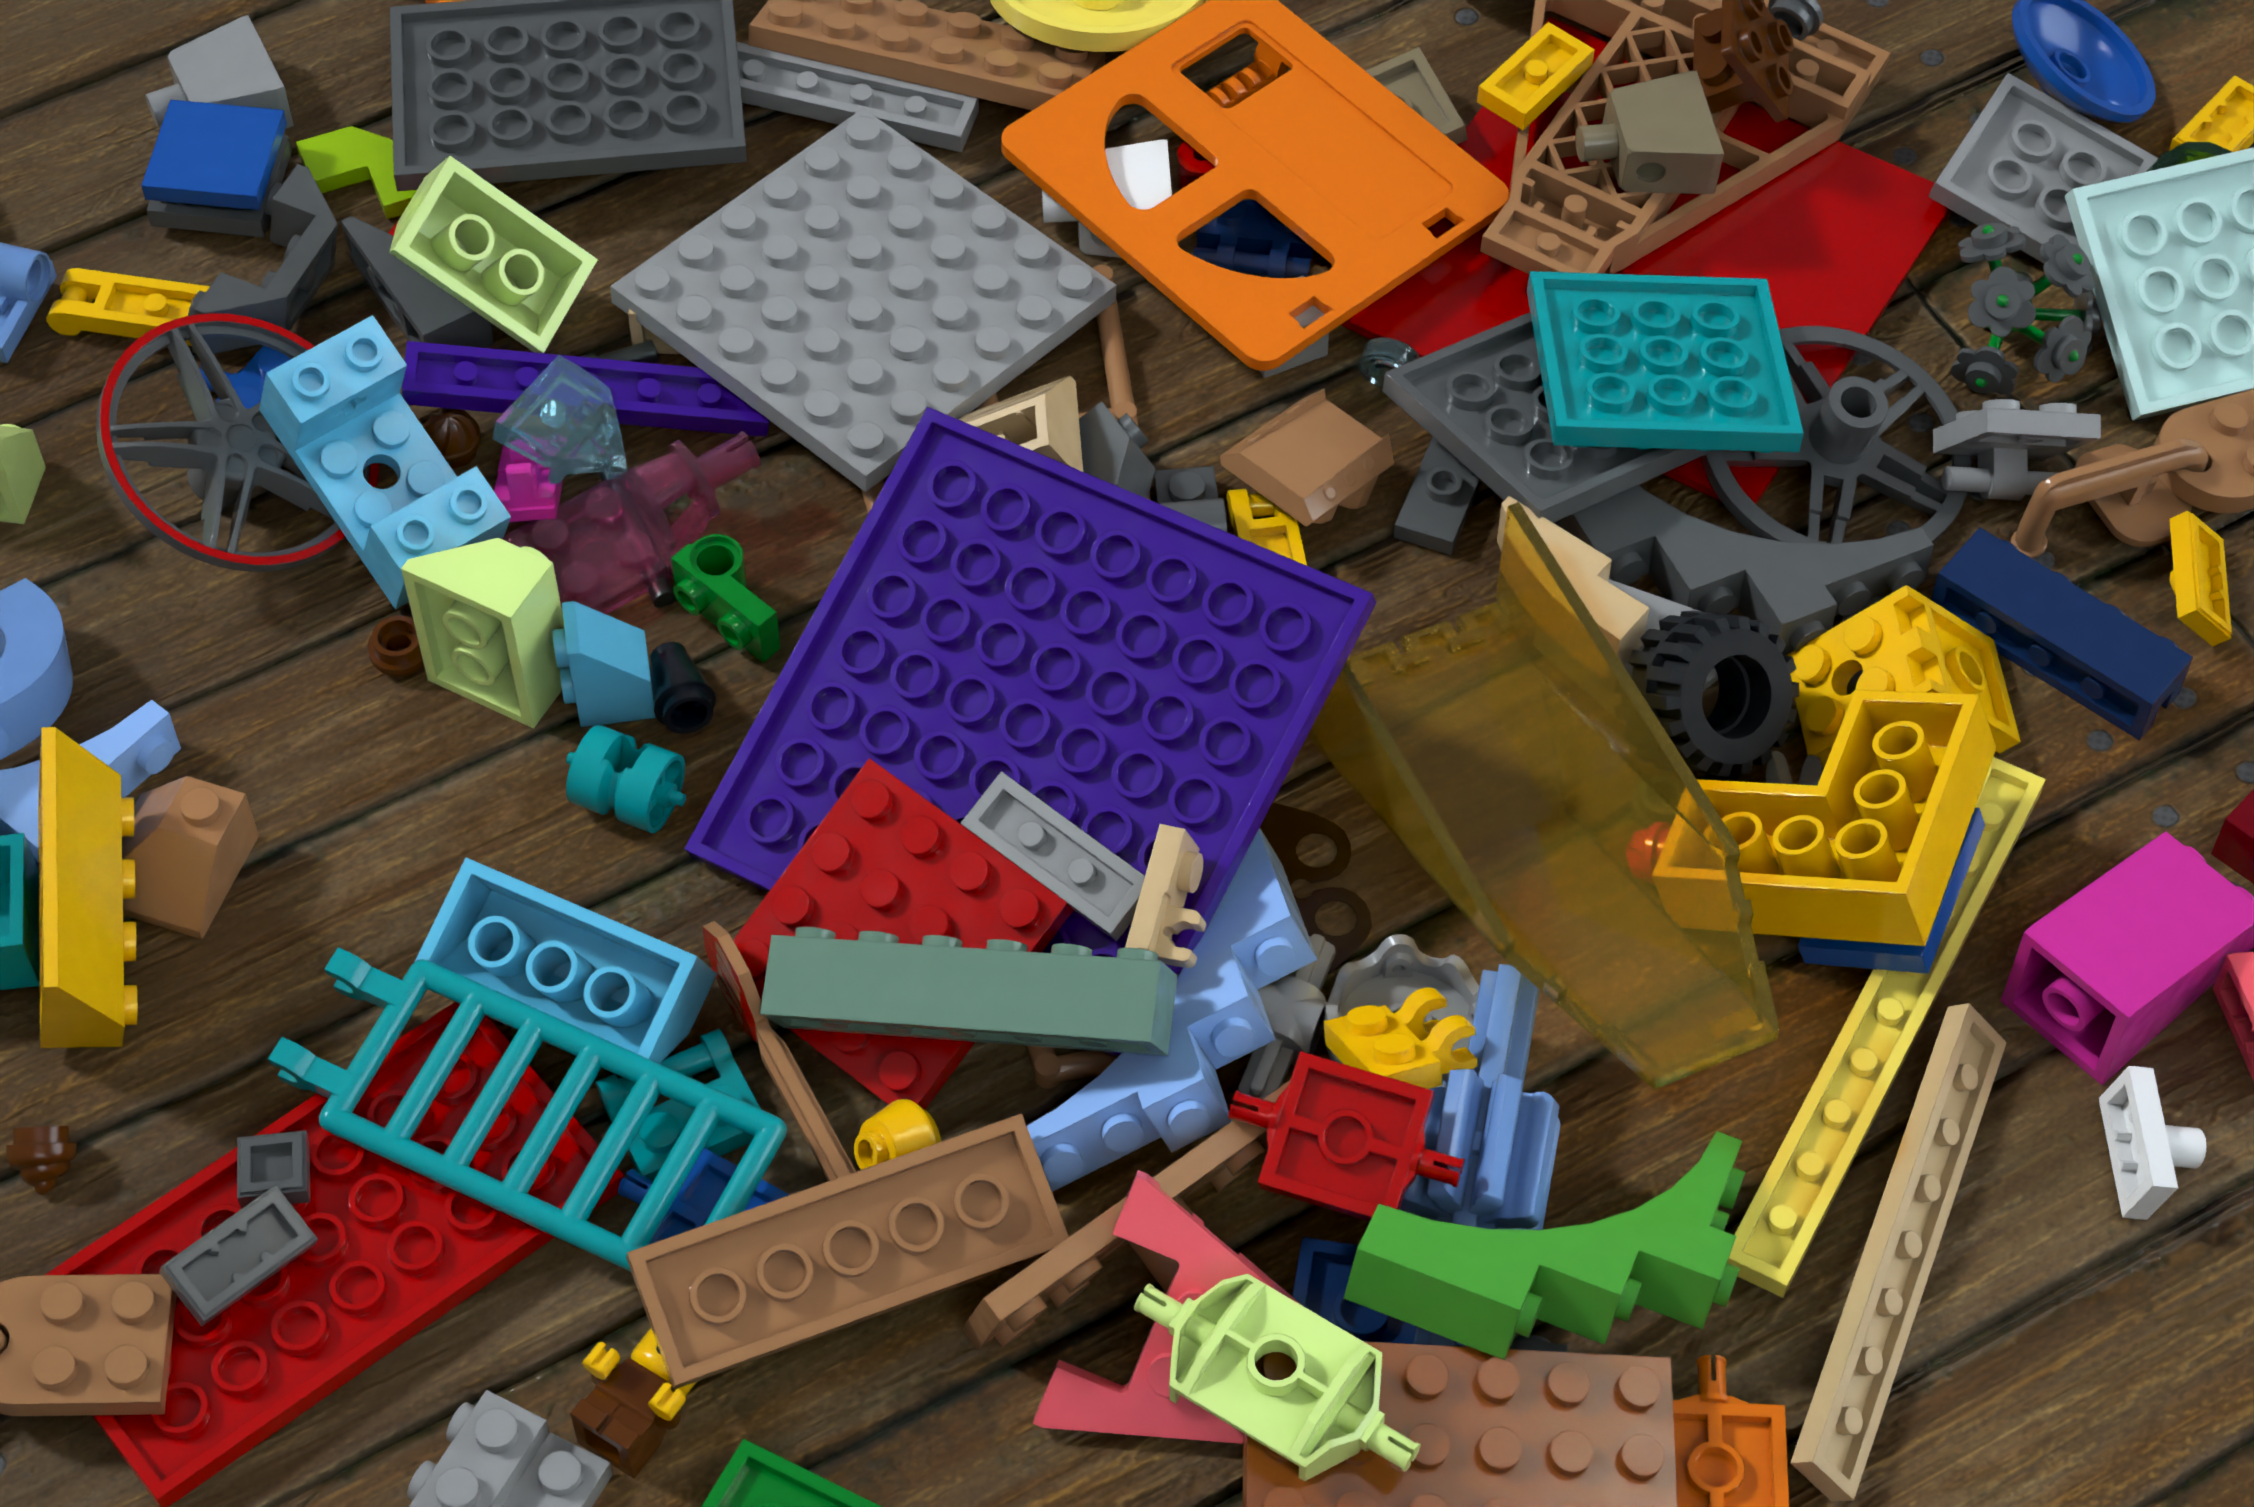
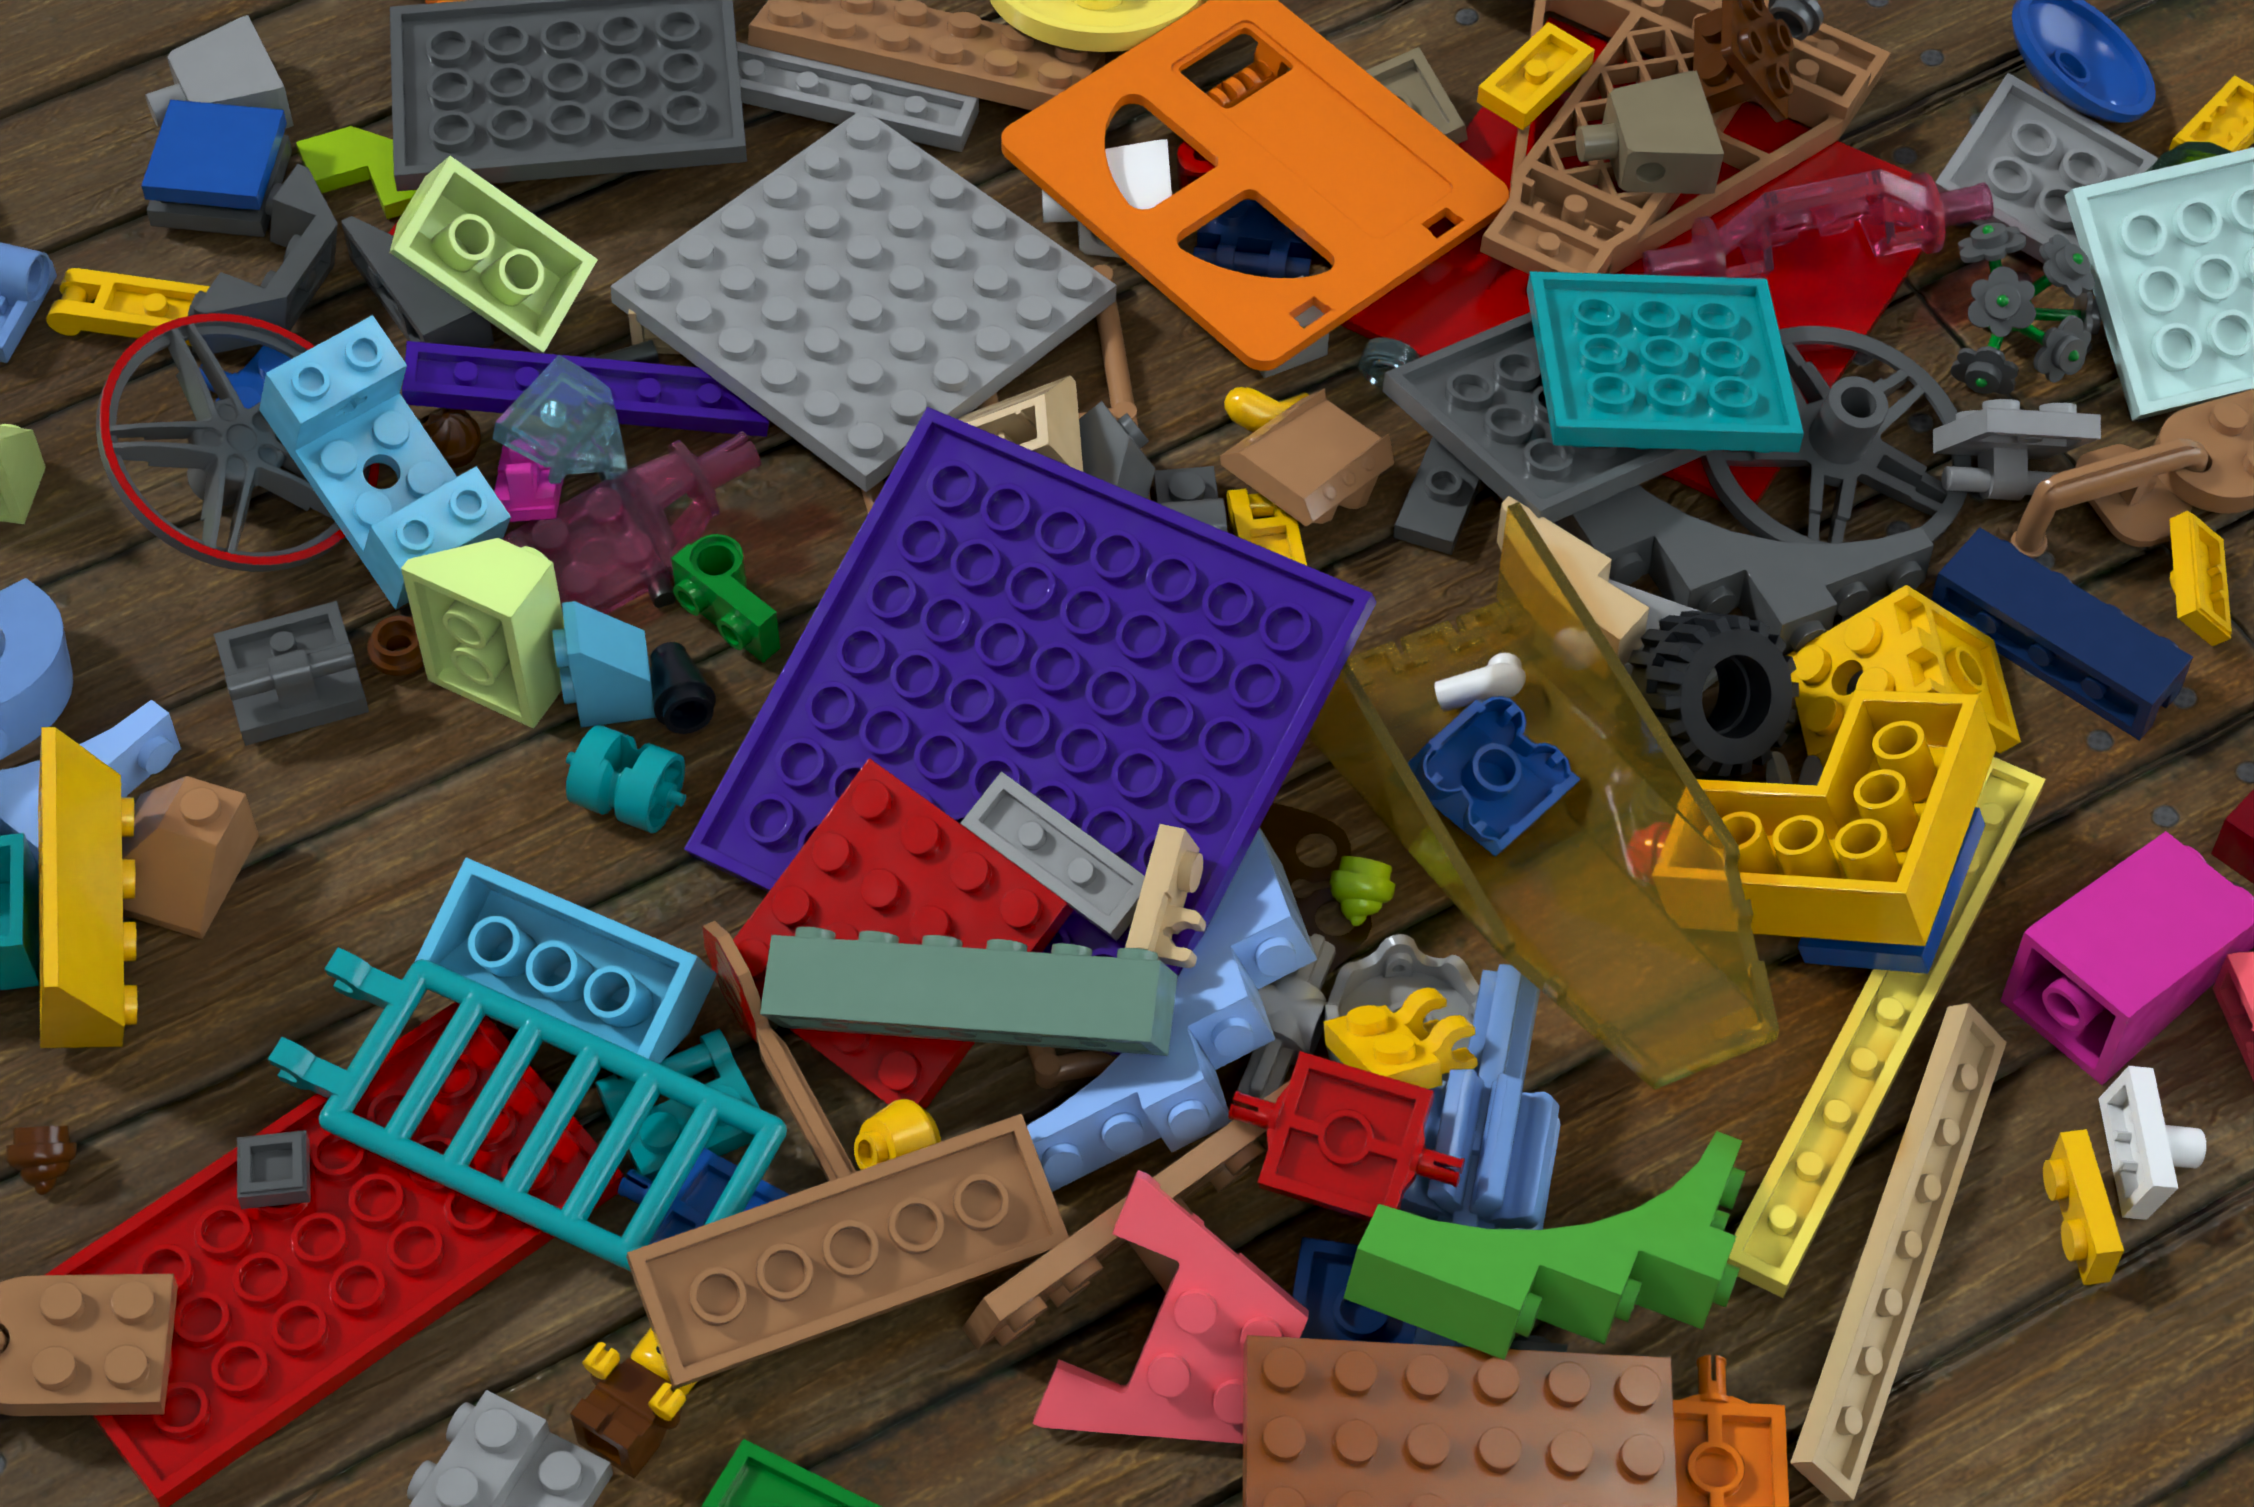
dark grey plate [159,1185,318,1327] -> none
yellowish green plate [1134,1274,1421,1481] -> none
none -> dark grey plate [214,601,369,746]
none -> yellow arm [1224,387,1309,432]
none -> lime plate [1330,856,1395,926]
none -> blue slope [1395,696,1581,857]
none -> white arm [1435,652,1526,712]
none -> clear pink plate [1642,169,1994,279]
none -> yellow plate [2043,1129,2124,1285]

